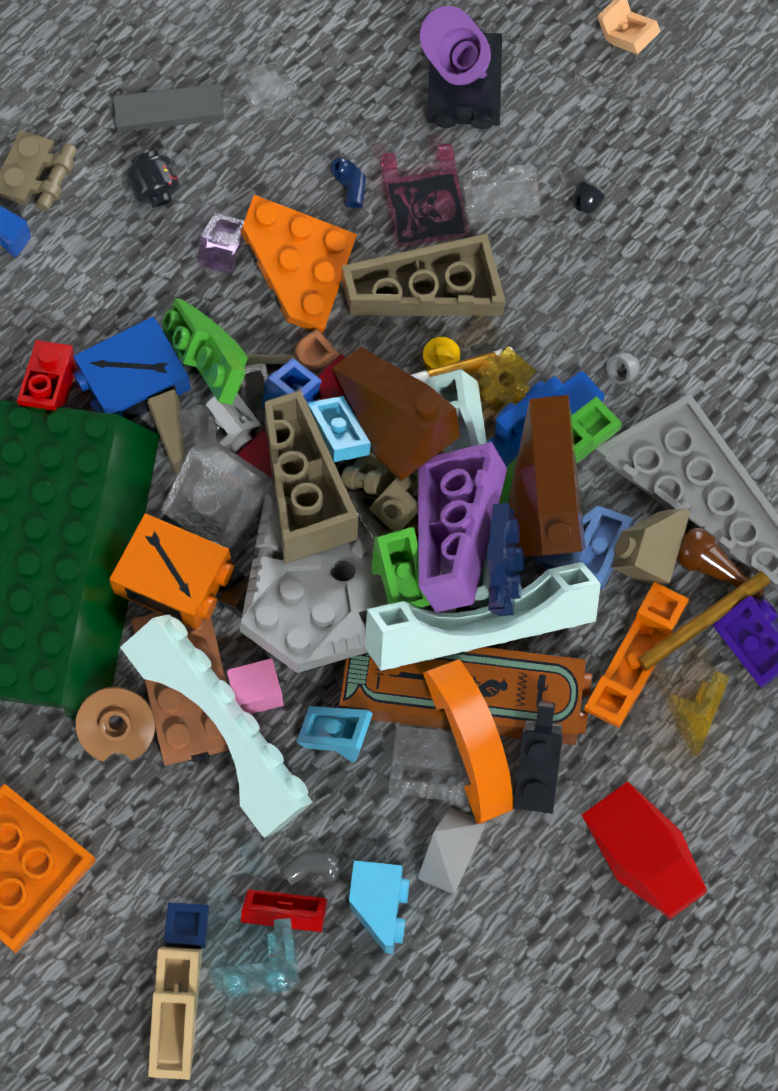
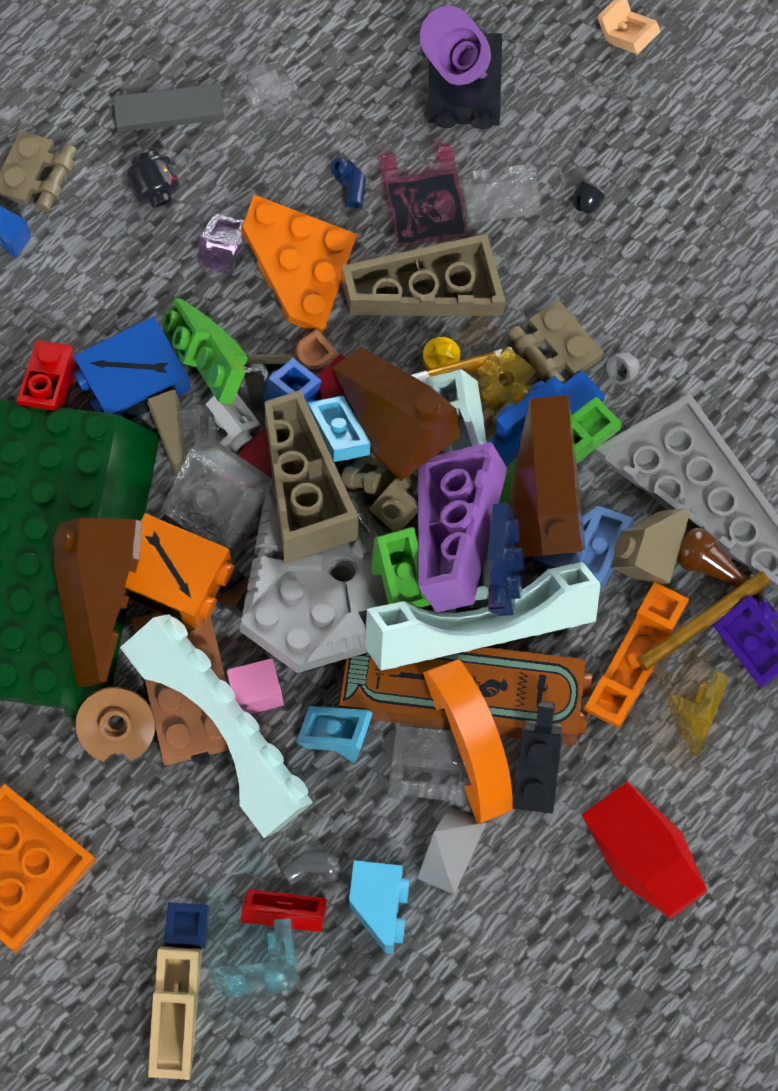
none -> reddish brown wedge [53,518,142,687]
none -> dark tan plate [508,299,604,384]

